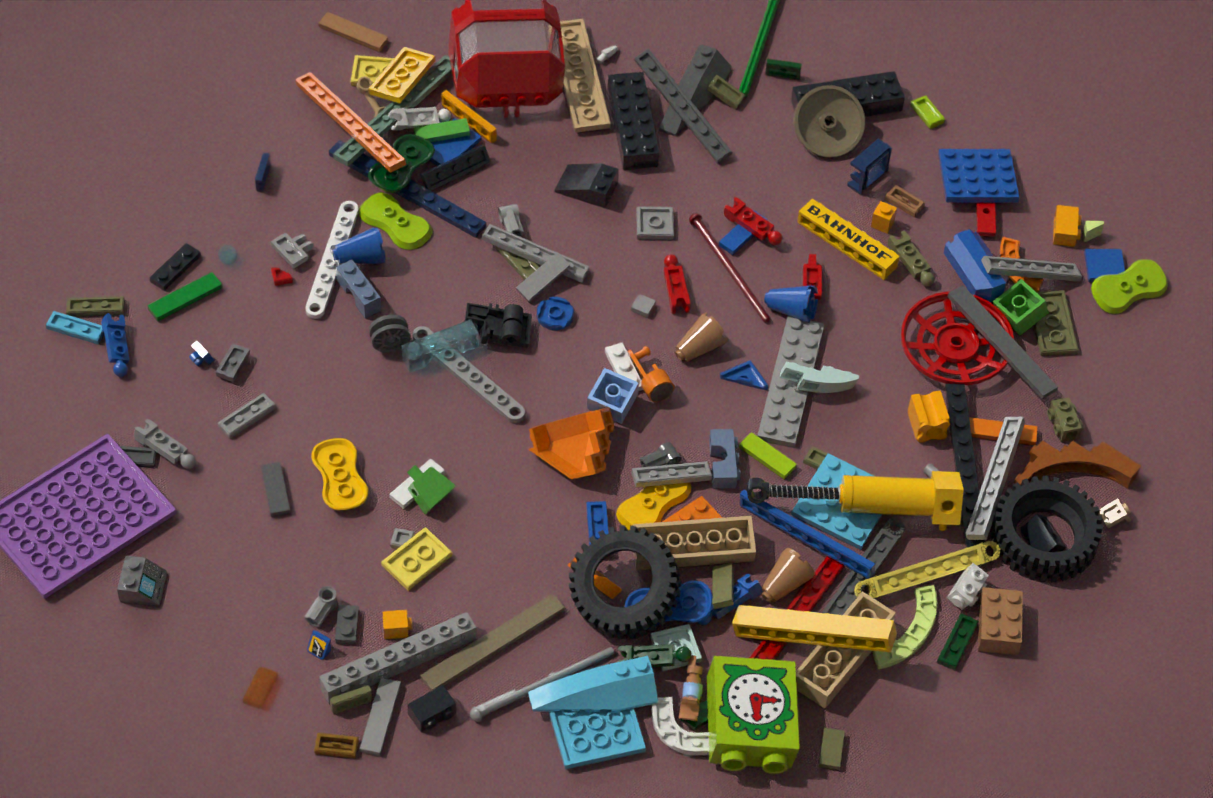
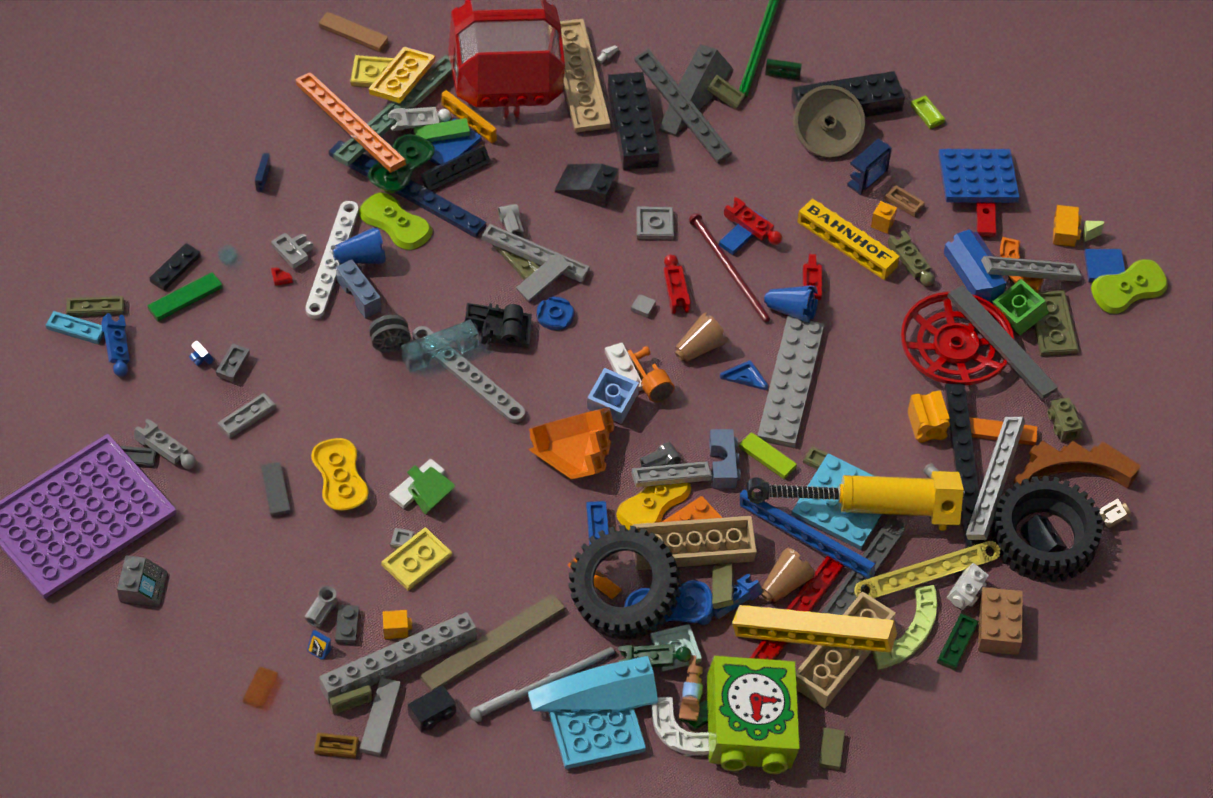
tan bar [356,77,386,117] -> none
light aqua slope [780,361,859,393] -> none

